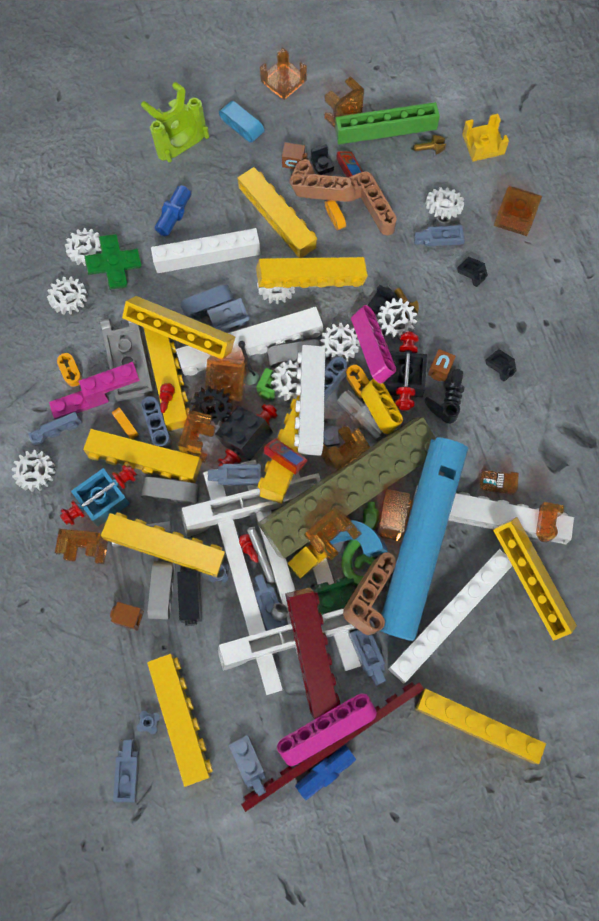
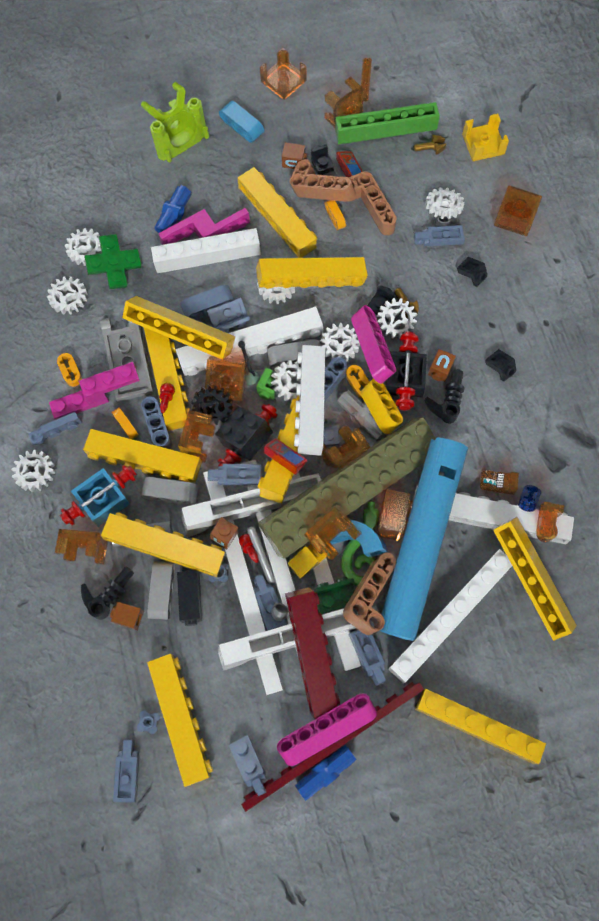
none -> black piece [81,567,134,620]
none -> dark pink bracket [159,208,250,245]
none -> dark orange brick [210,517,238,550]
none -> clear orange axle [360,58,372,102]
none -> clear blue beam [518,485,541,512]

